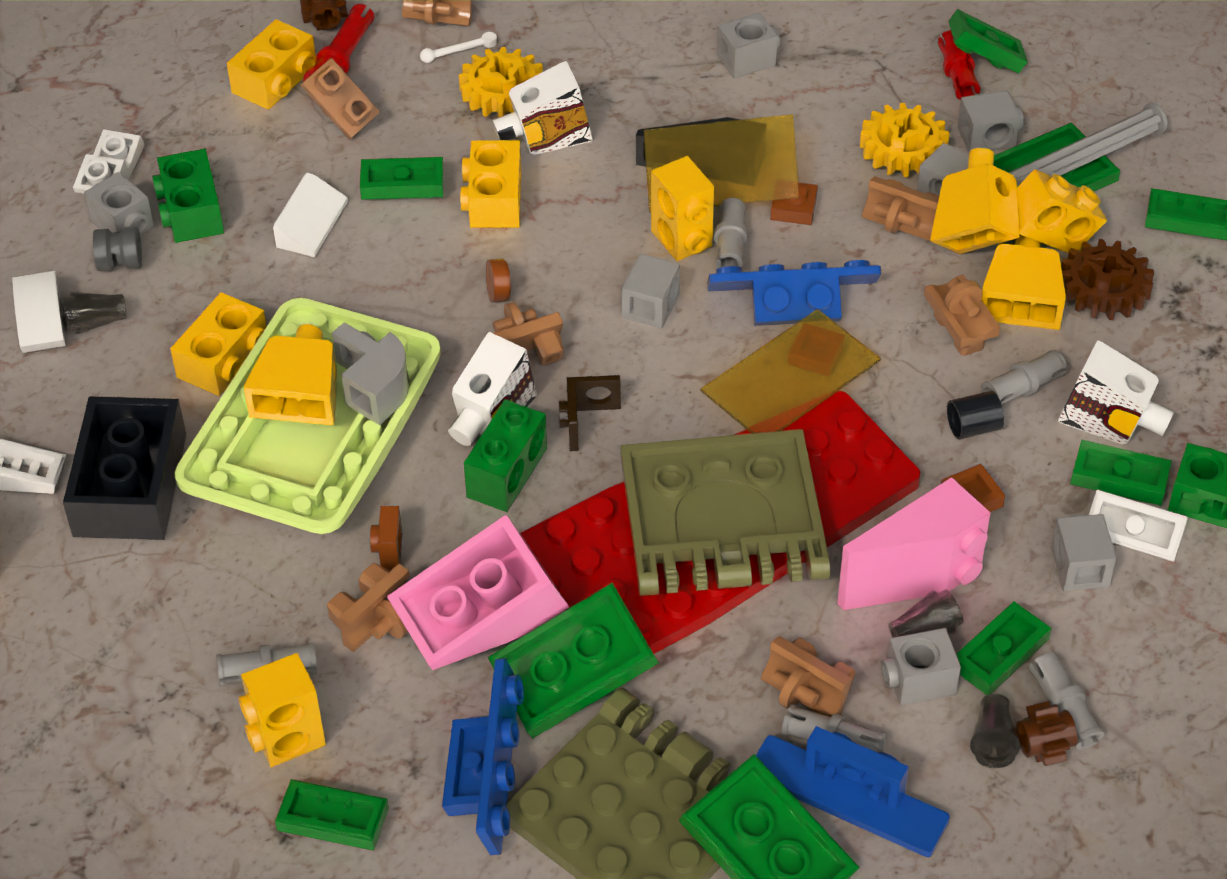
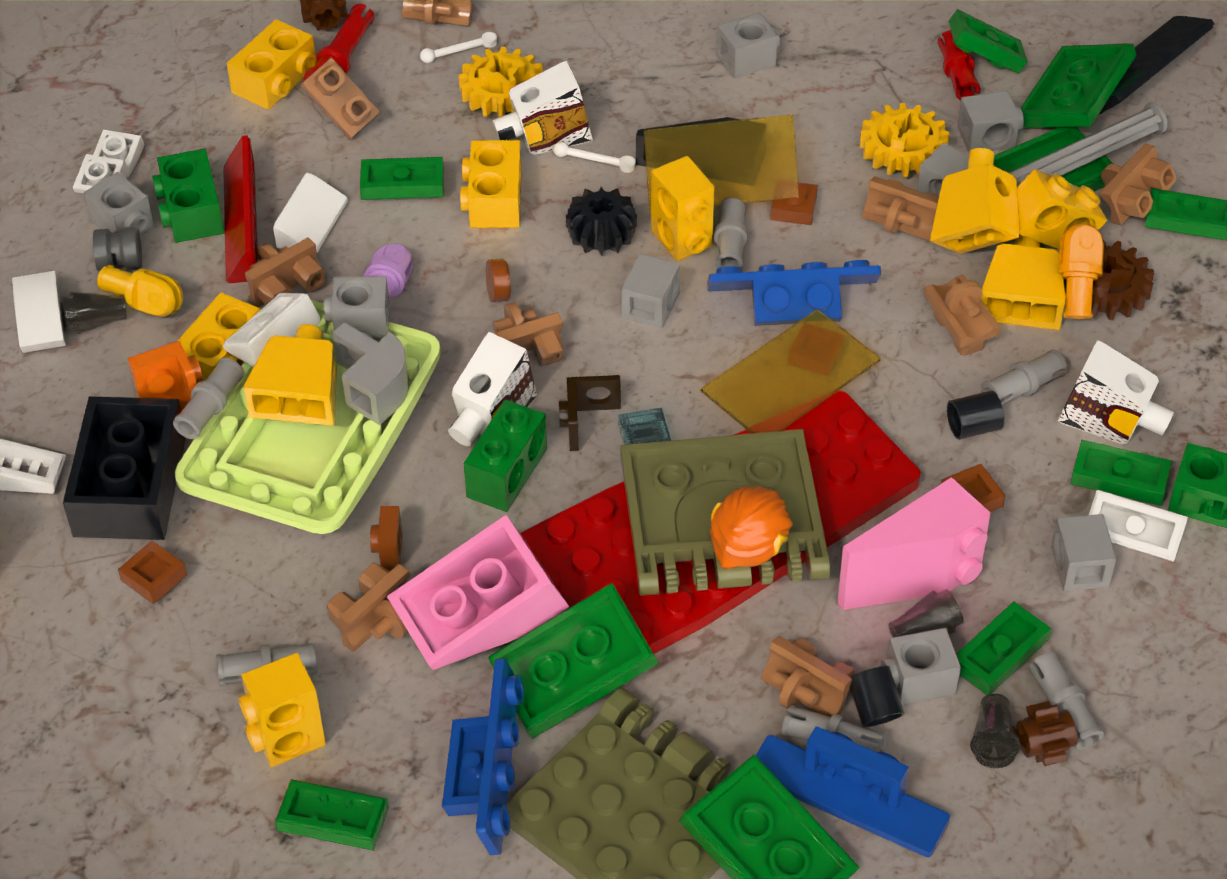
none -> yellow arm [97,265,184,317]
none -> dark orange plate [118,541,187,604]
none -> orange bracket [127,341,203,411]
none -> light grey pin [173,358,244,439]
none -> white slope [222,293,321,367]
none -> red slope [223,135,258,283]
none -> medium nougat hips [245,237,325,307]
none -> light grey brick [324,276,390,339]
none -> lavender arm [364,244,413,299]
none -> white hinge [553,142,636,173]
none -> black gear [566,185,637,256]
none -> clear light blue tile [618,407,671,445]
none -> orange hair [710,486,793,570]
none -> black beam [850,666,905,727]
none -> green tile [1020,43,1136,128]
none -> light orange arm [1058,223,1104,319]
none -> black slope [1099,16,1215,114]
none -> medium nougat hips [1100,143,1177,226]

